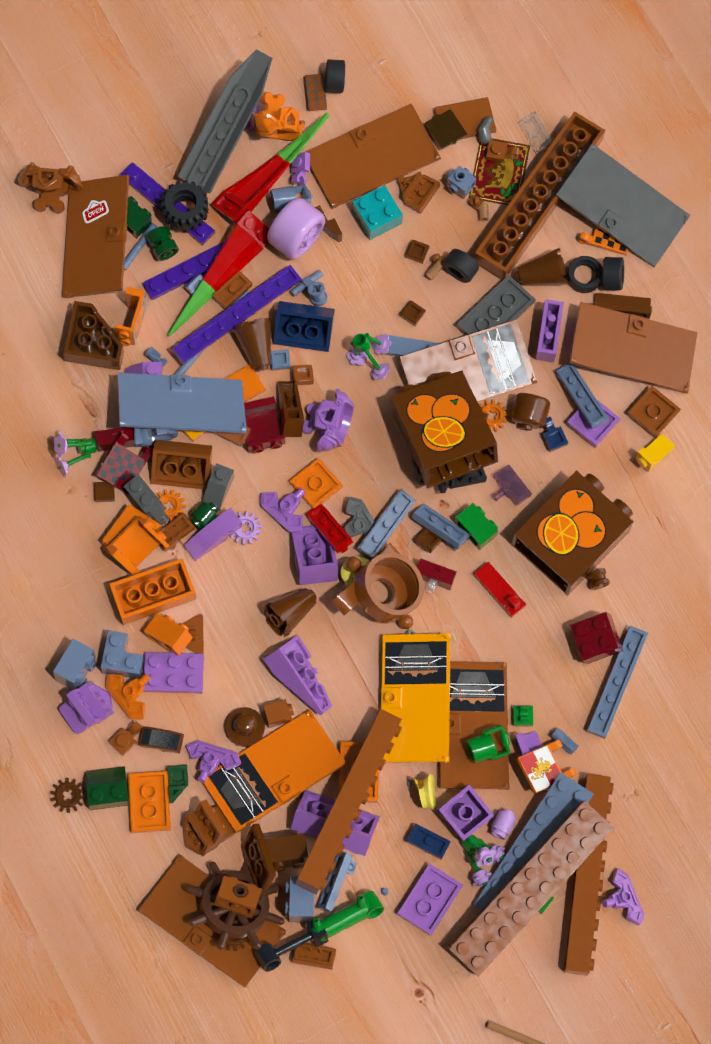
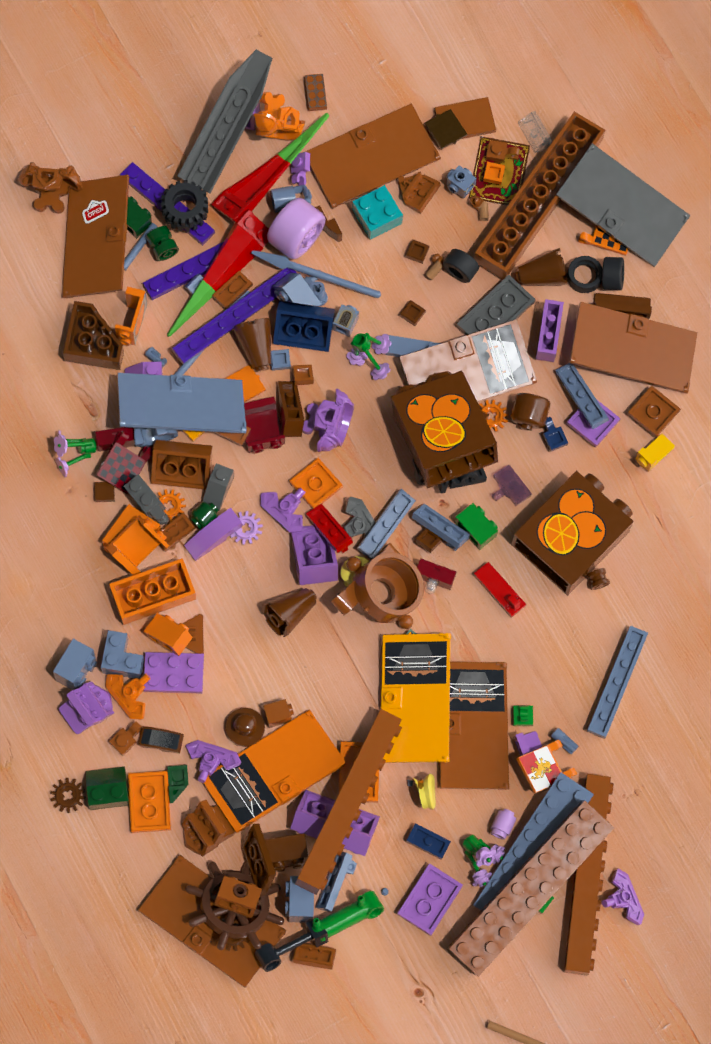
medium lavender wedge [264,635,332,715] -> none
black tyre [325,59,345,93] -> none
medium lavender brick [438,784,494,842] -> none
green piece [465,725,510,764] -> none
dark grey arm [478,116,494,145] -> none
dark red brick [570,612,623,664] -> none
none -> sand blue piece [252,250,381,298]
none -> slope [273,273,321,306]
none -> brick [332,304,359,337]
none -> orange plate [483,162,505,185]

